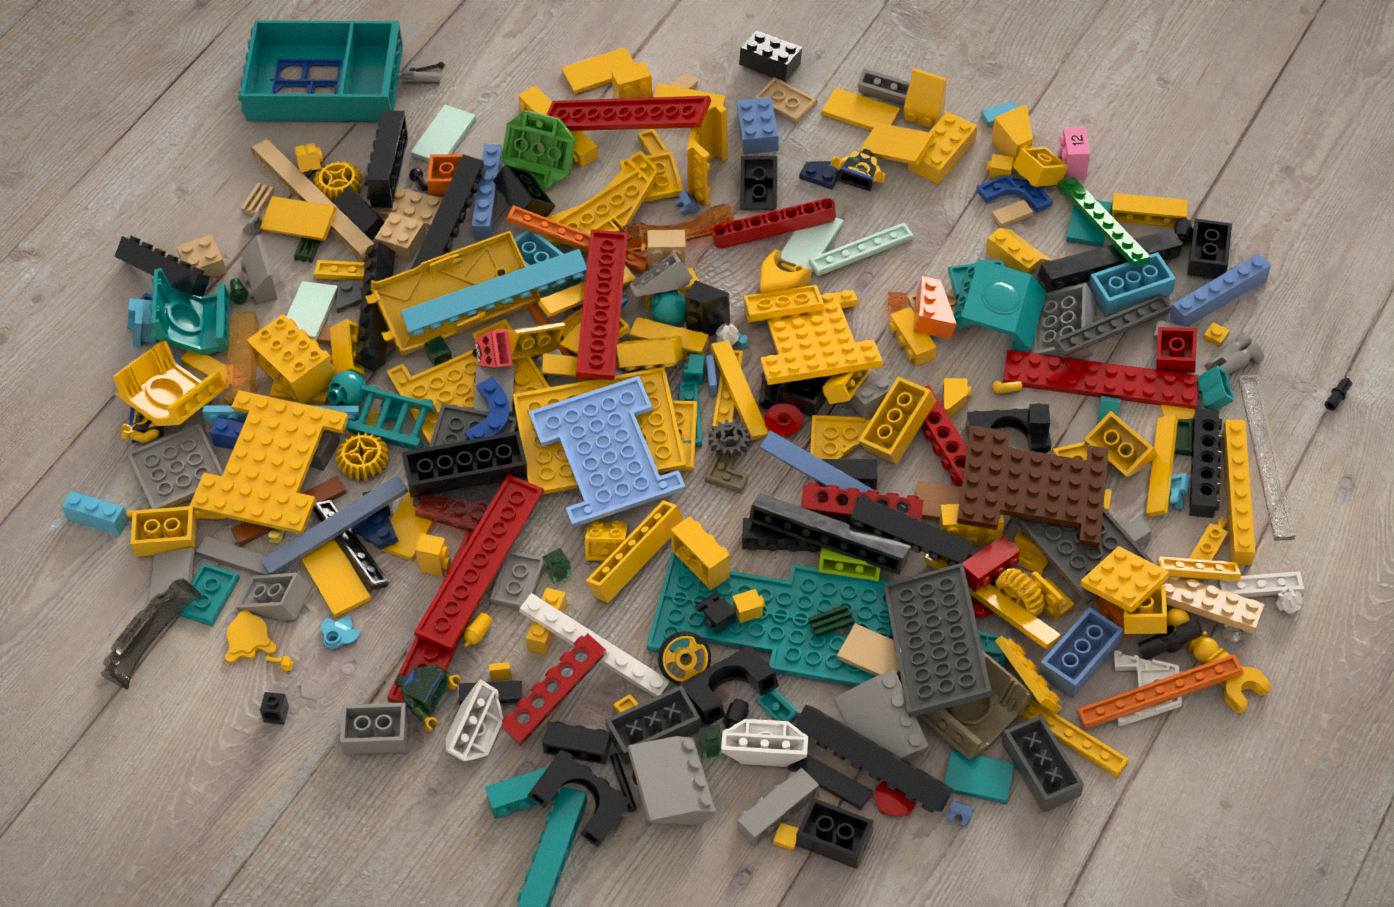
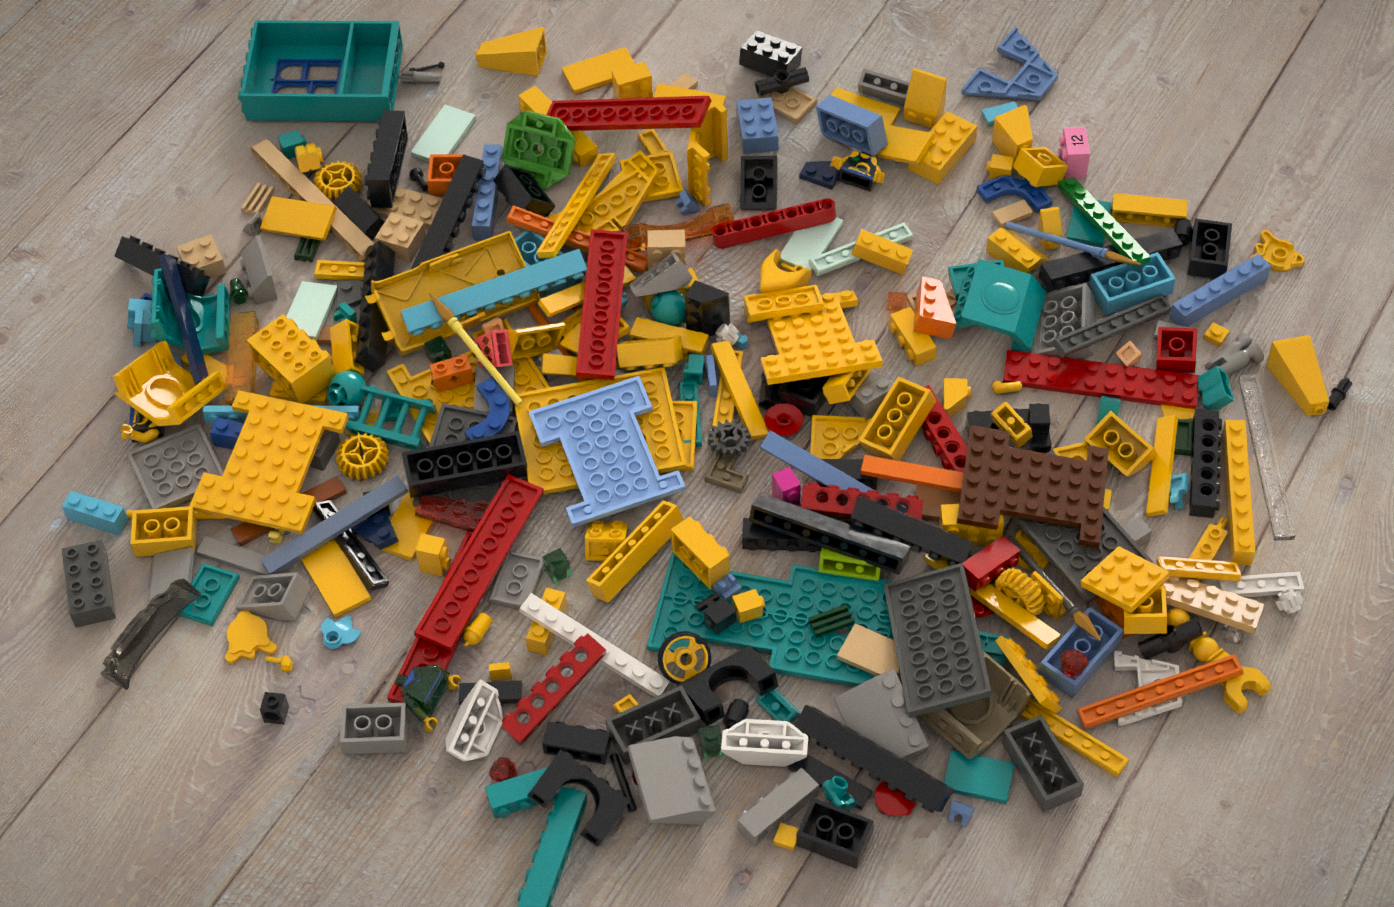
none -> dark grey brick [62,540,116,628]
none -> dark blue tile [159,253,209,385]
none -> teal brick [278,130,307,159]
none -> teal tile [333,302,357,324]
none -> light yellow piece [429,293,523,406]
none -> orange brick [429,354,474,393]
none -> yellow slope [475,27,547,76]
none -> light nougat tile [481,317,504,334]
none -> clear red cone [489,757,518,782]
none -> yellow plate [536,153,617,259]
none -> medium blue tile [713,574,742,602]
none -> black piece [755,67,809,96]
none -> dark pink brick [772,467,801,507]
none -> medium blue brick [816,95,888,156]
none -> teal plate [822,776,857,810]
none -> yellow brick [851,229,913,275]
none -> orange tile [861,455,963,493]
none -> medium blue wing [961,26,1058,101]
none -> yellow brick [991,402,1033,449]
none -> medium blue piece [1005,222,1141,265]
none -> dark grey piece [1007,535,1101,641]
none -> yellow slope [1038,207,1063,250]
none -> clear red cone [1060,649,1089,677]
none -> light nougat tile [1116,341,1143,367]
none -> yellow tile [1249,230,1305,272]
none -> yellow slope [1266,335,1329,416]

